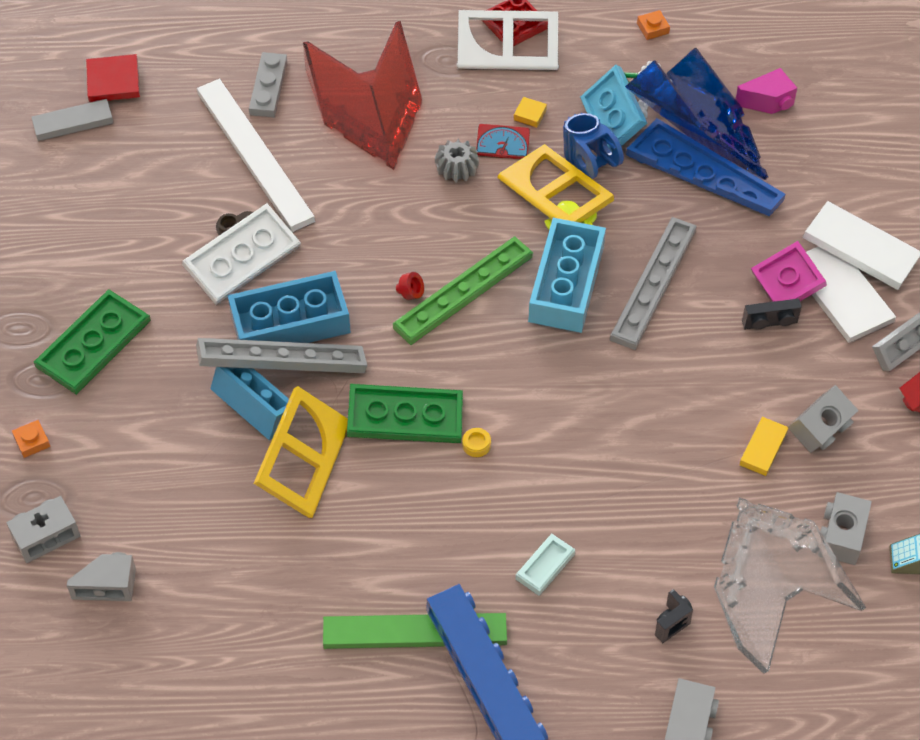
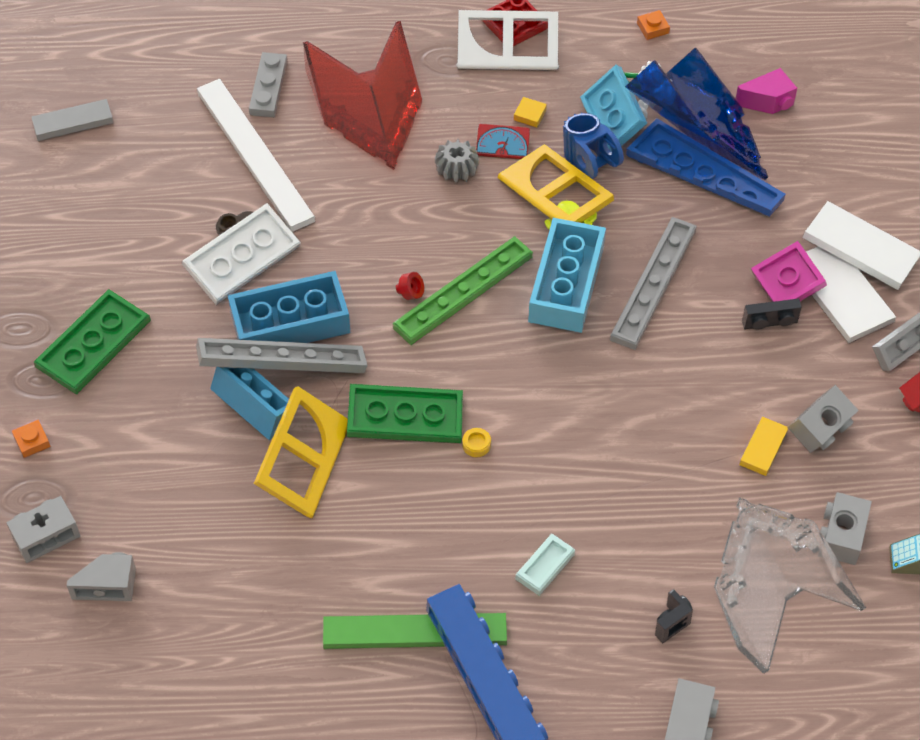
tile [86,54,140,102] -> none

